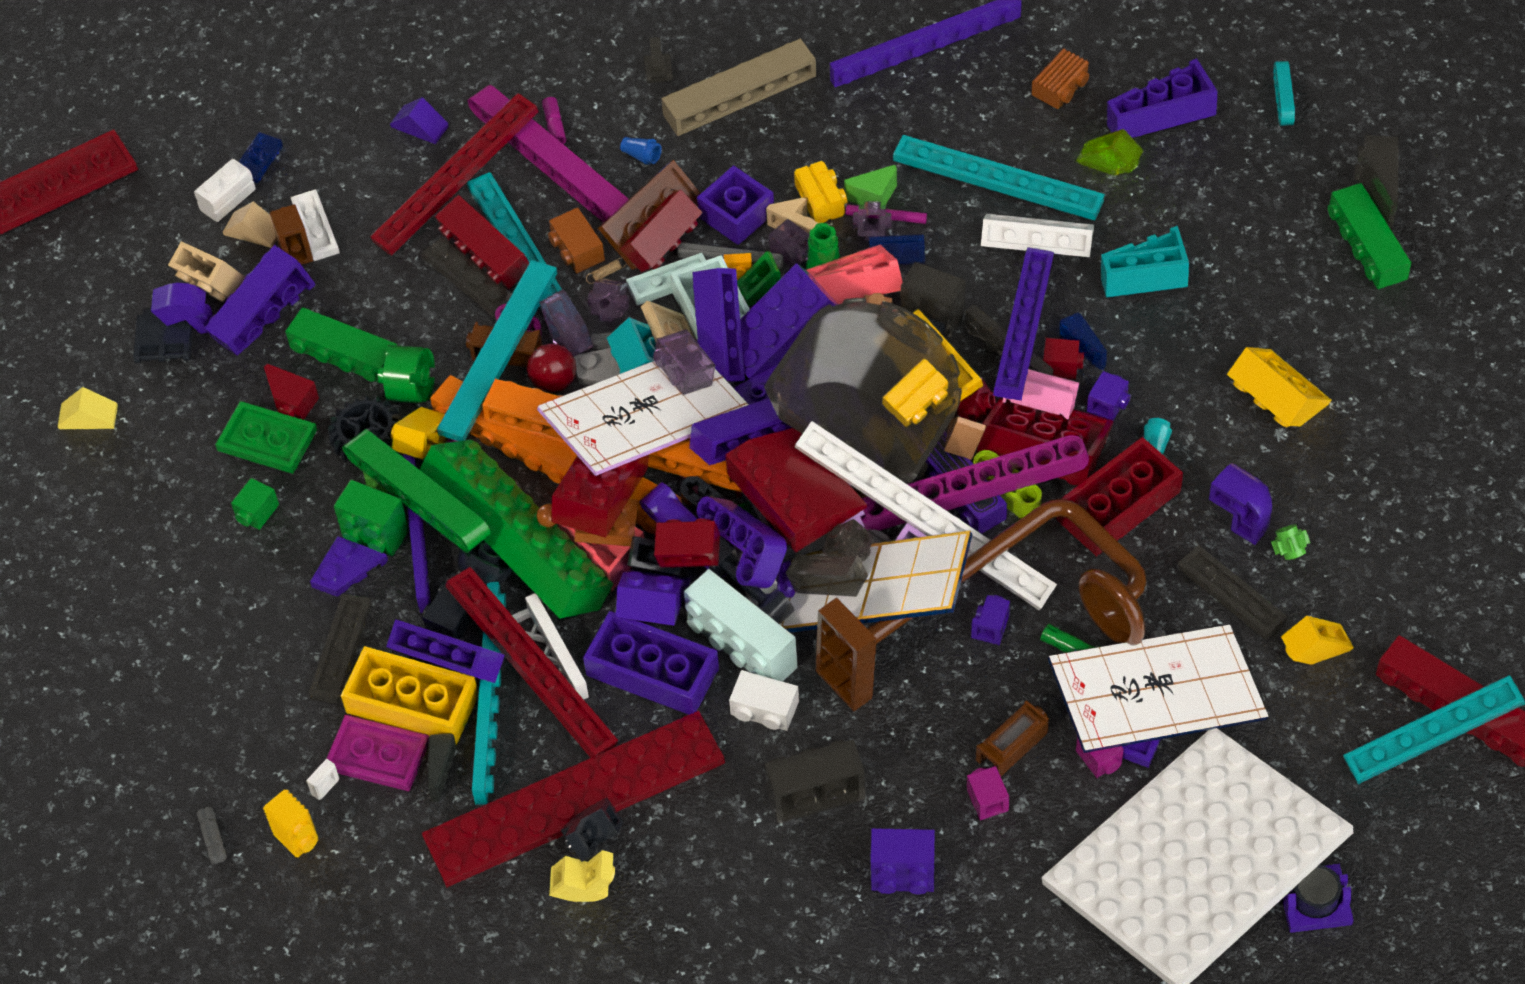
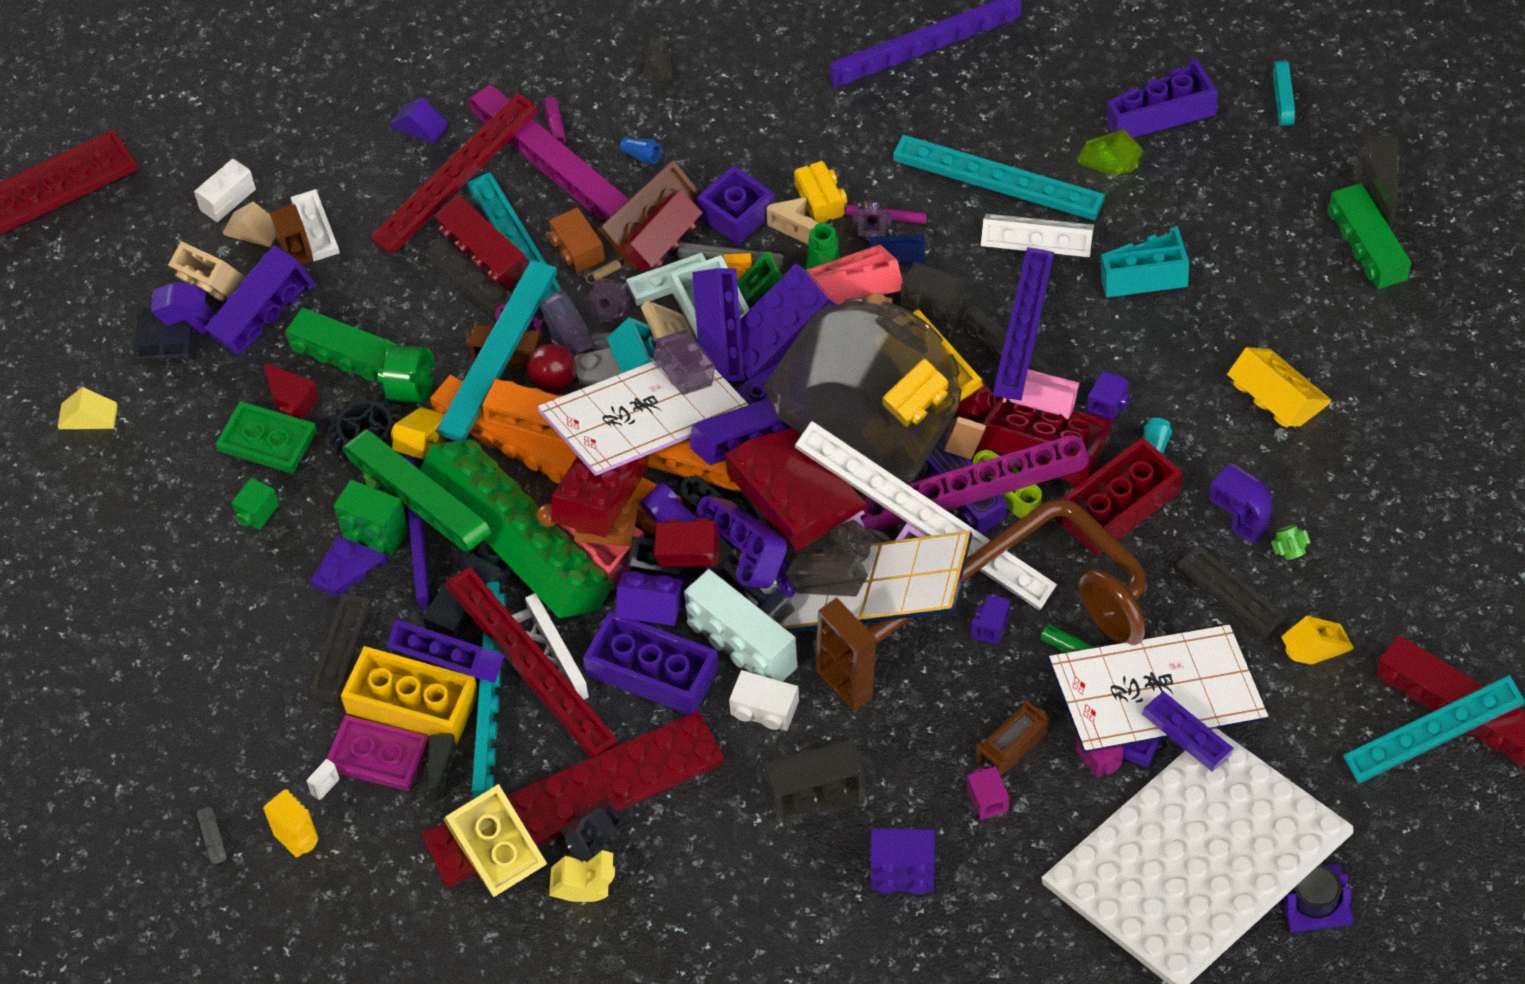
clear blue plate [239,132,283,183] -> none
dark tan brick [661,38,816,136] -> none
clear purple brick [769,219,809,267] -> none
bright green slope [844,165,897,208] -> none
dark orange brick [1032,48,1089,109] -> none
dark red brick [1043,338,1084,380] -> none
clear blue slope [1059,312,1107,370] -> none
none -> light yellow slope [443,784,547,897]
none -> dark purple plate [1142,691,1234,772]

